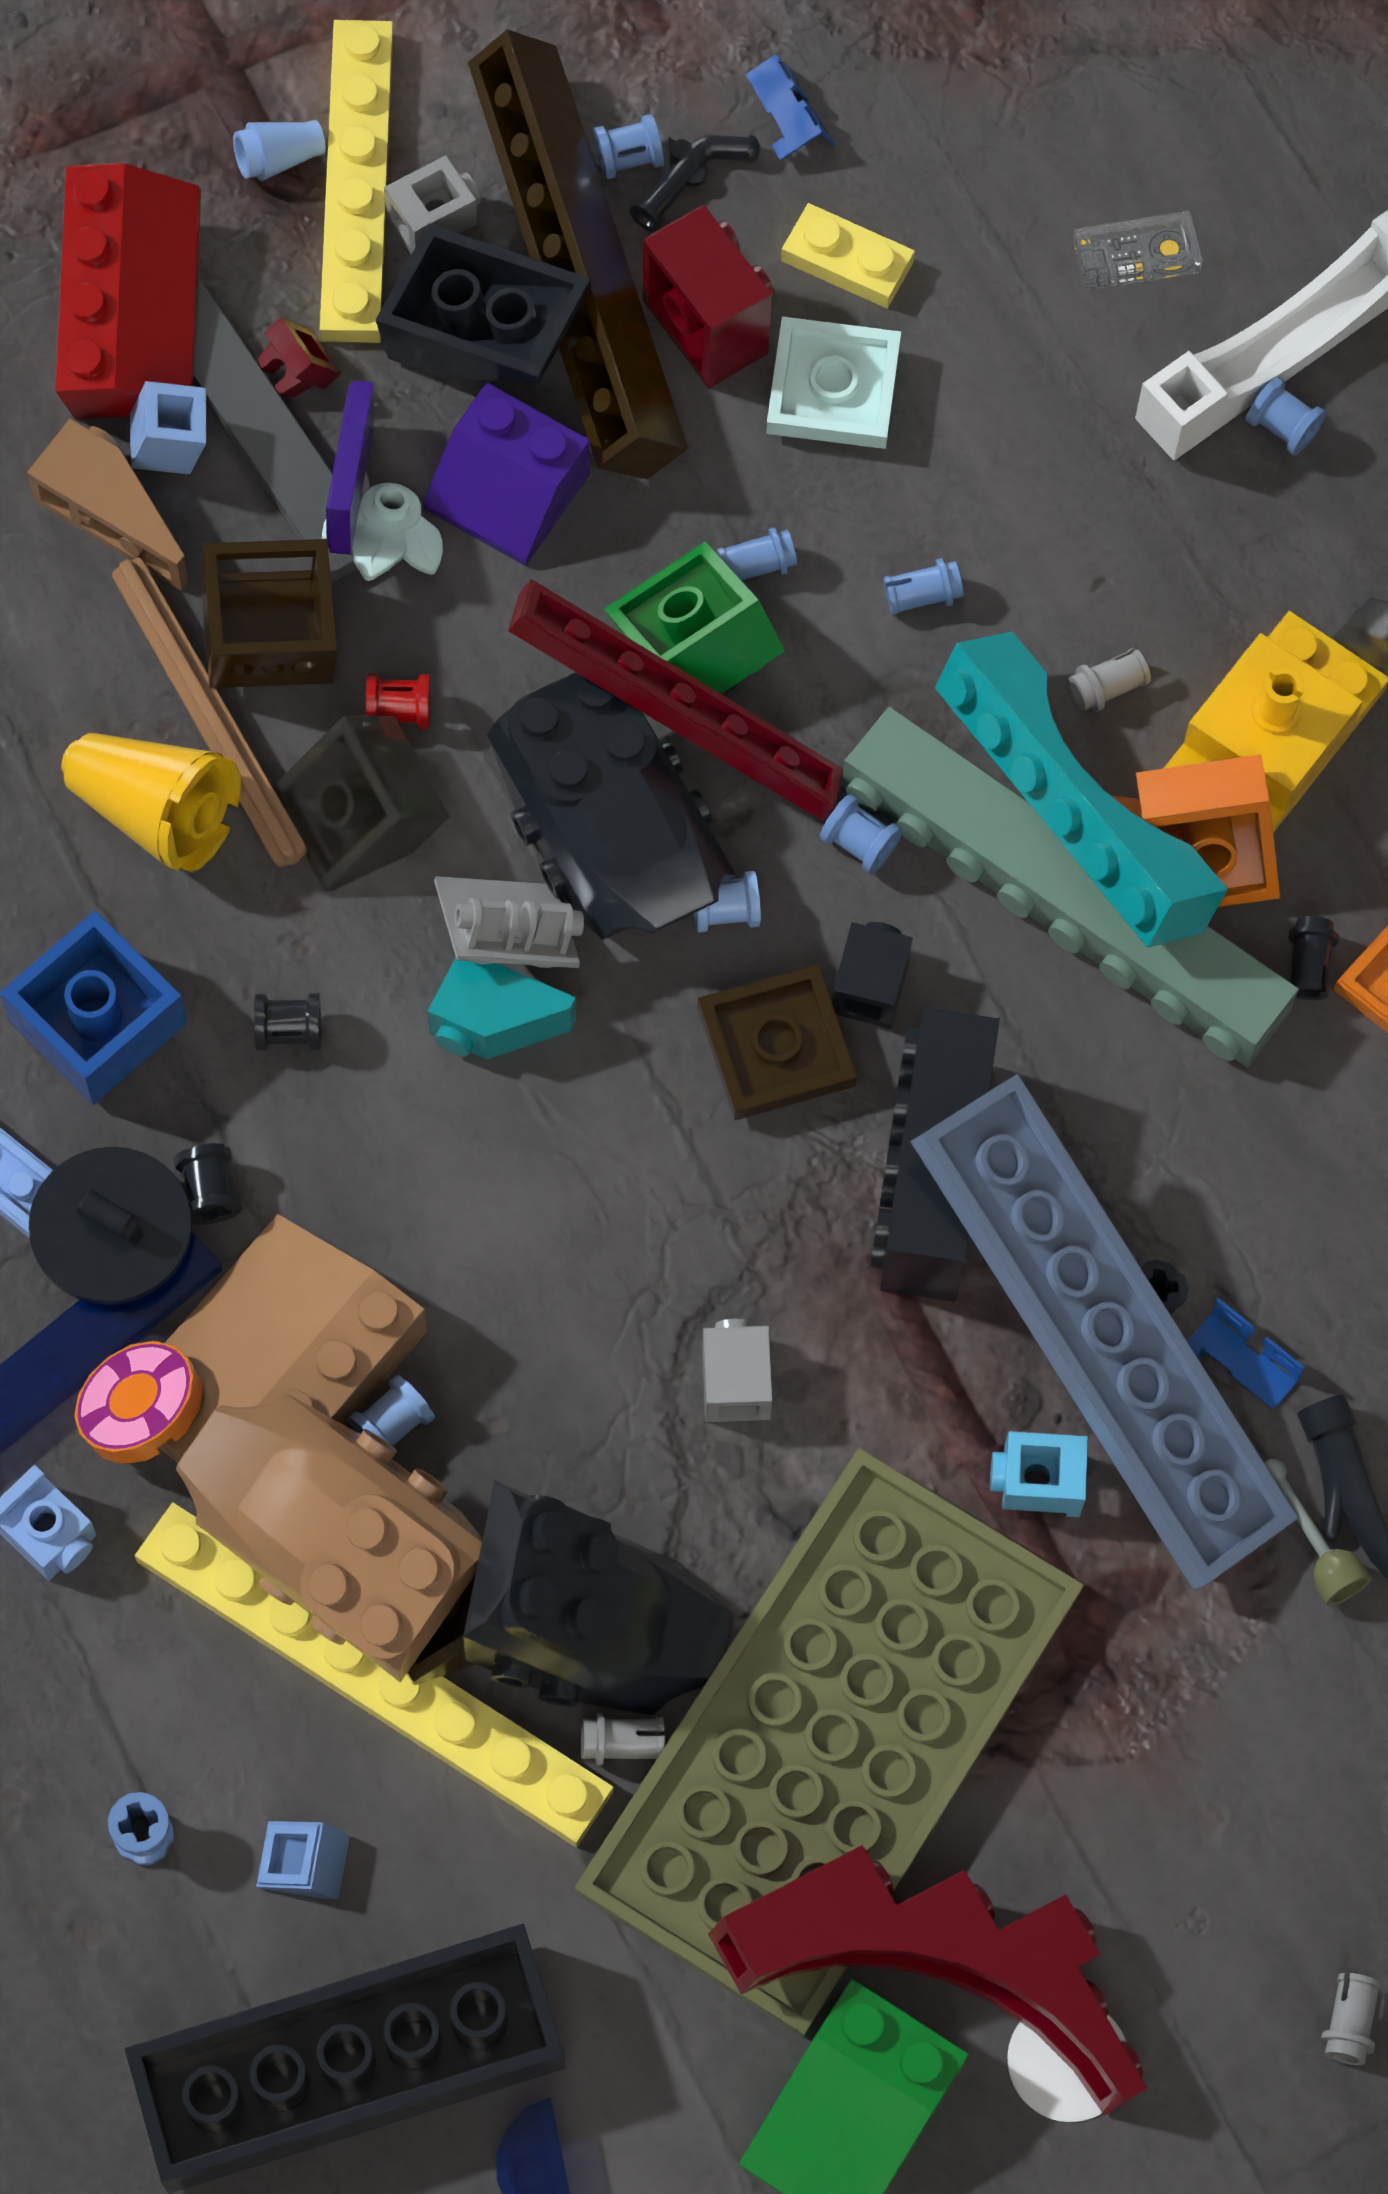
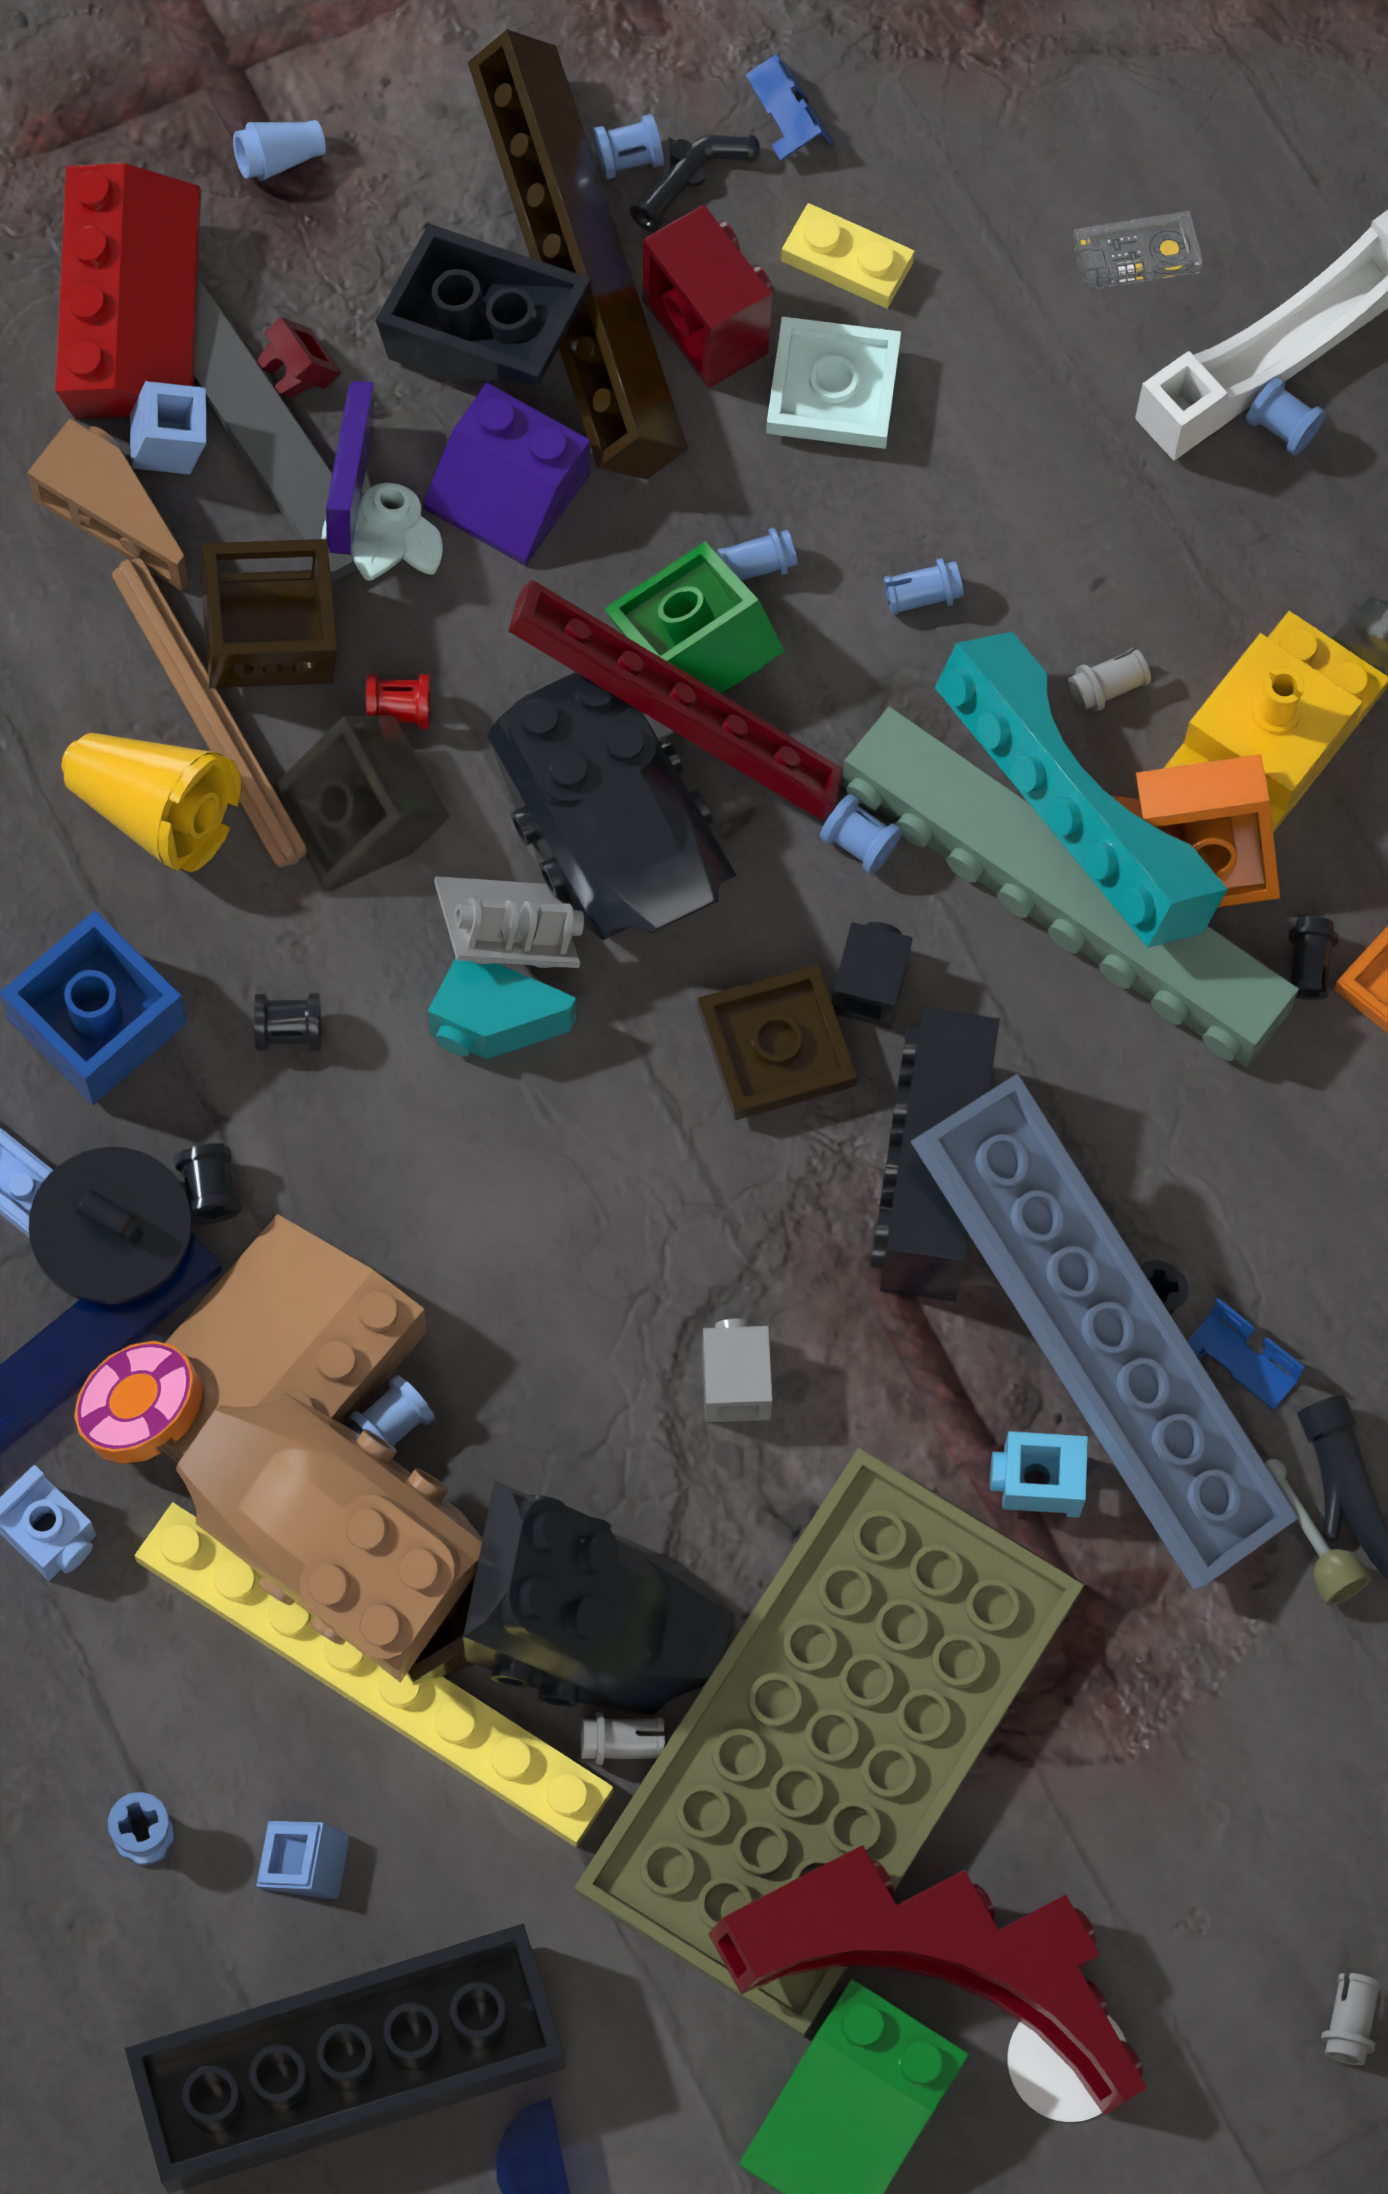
light yellow plate [320,20,393,343] -> none
light grey brick [384,155,481,255] -> none
light blue bush [693,871,761,933] -> none

